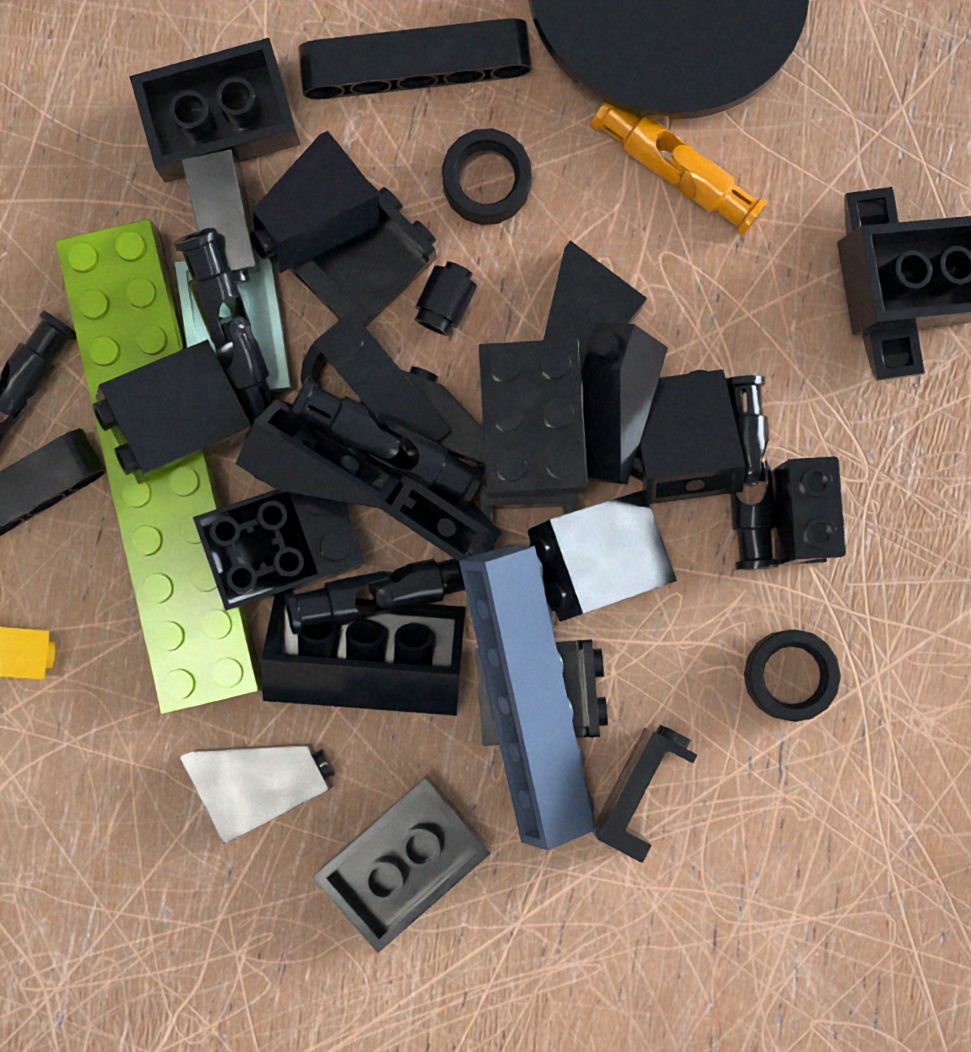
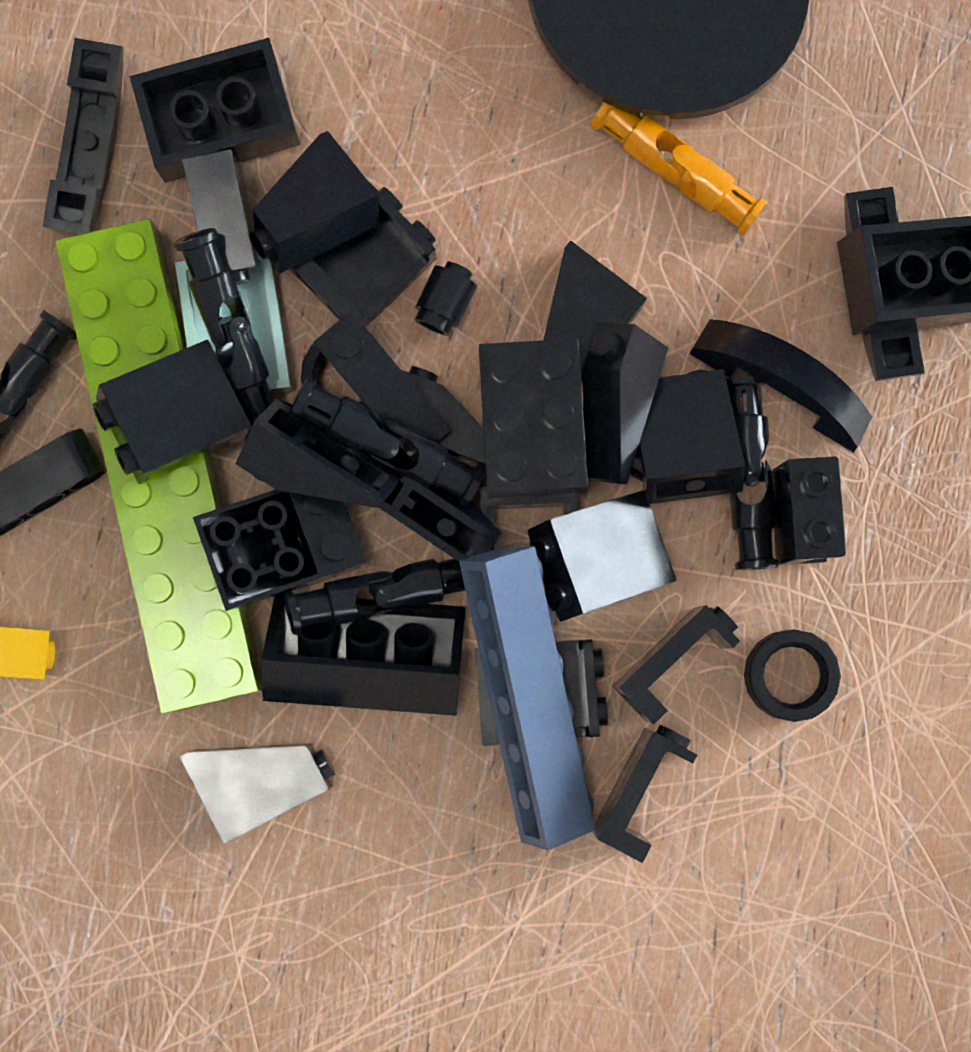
black beam [298,18,532,100] -> none
brick [313,774,491,953] -> none
black tyre [442,128,532,225] -> none
none -> black slope [43,38,124,234]
none -> black panel [612,605,740,724]
none -> black slope [689,319,872,453]

